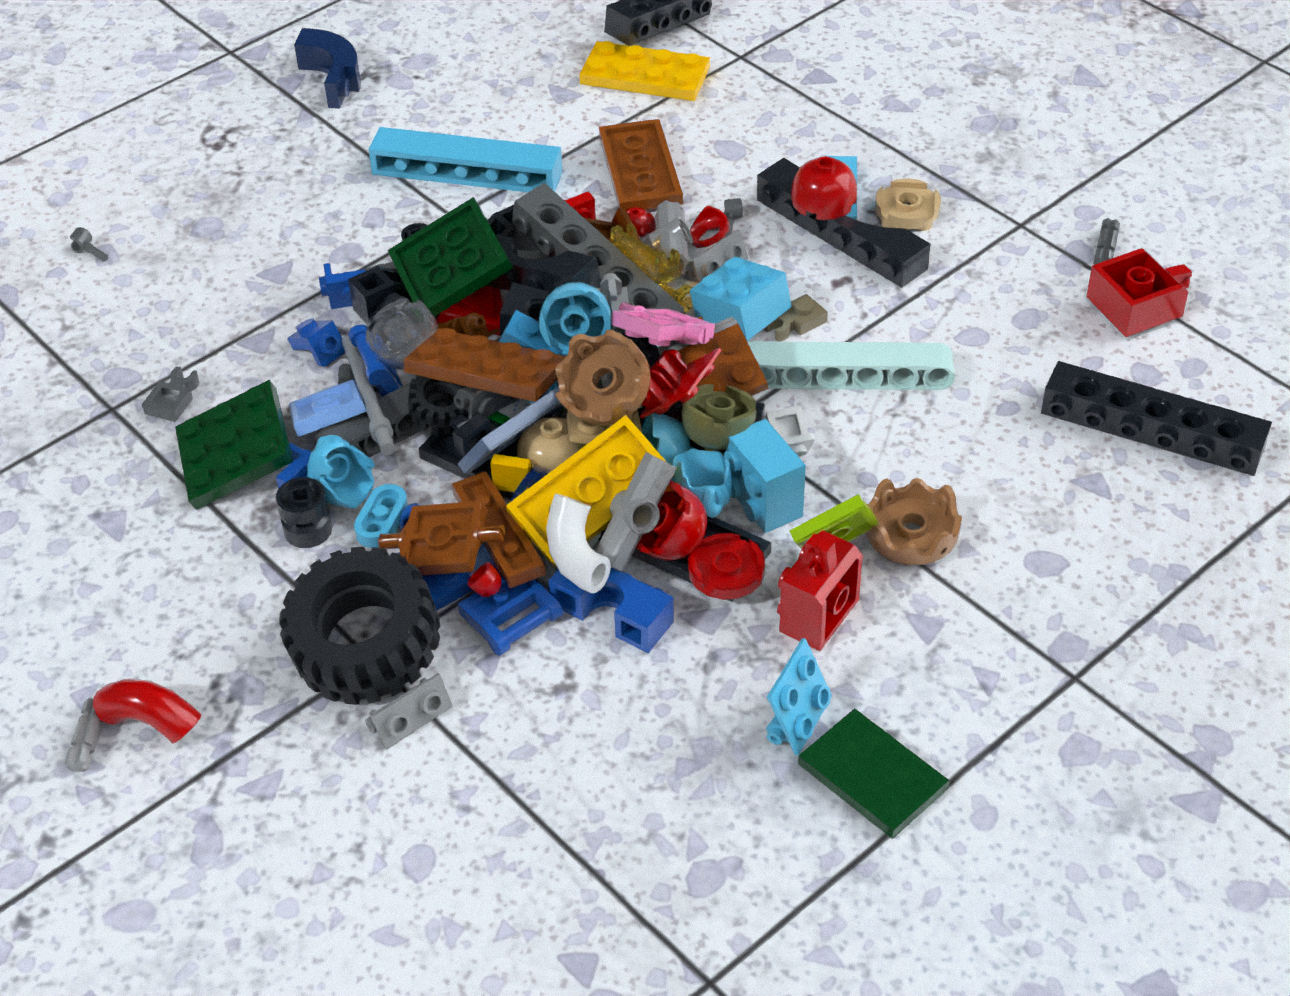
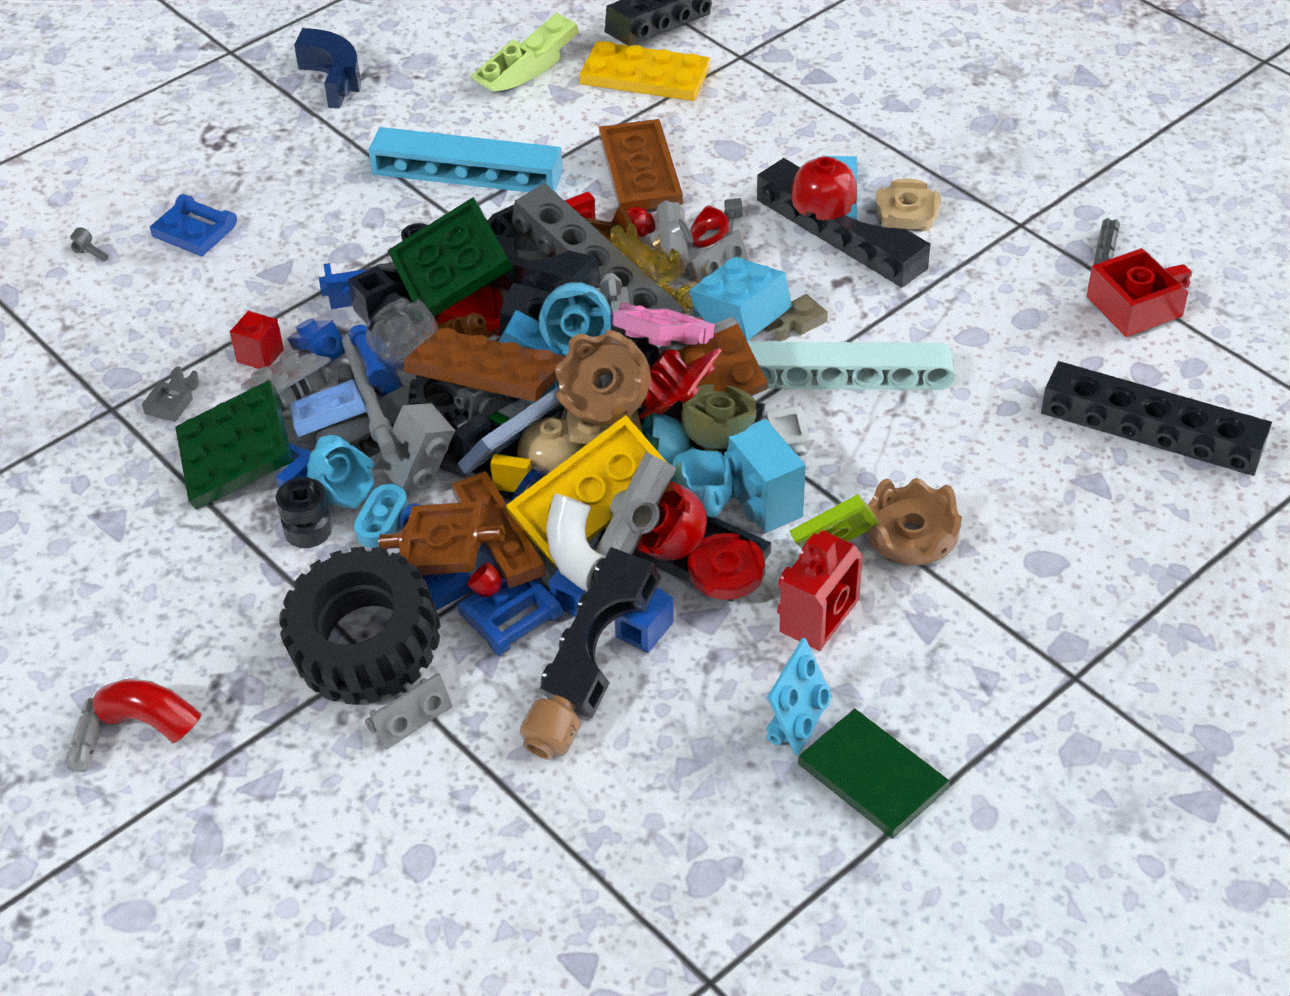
none -> blue plate [150,193,237,257]
none -> red brick [229,310,284,369]
none -> light grey hinge [241,350,333,411]
none -> light grey brick [378,403,455,491]
none -> yellowish green slope [471,13,579,92]
none -> medium nougat head [520,695,581,760]
none -> black arch [540,547,662,719]

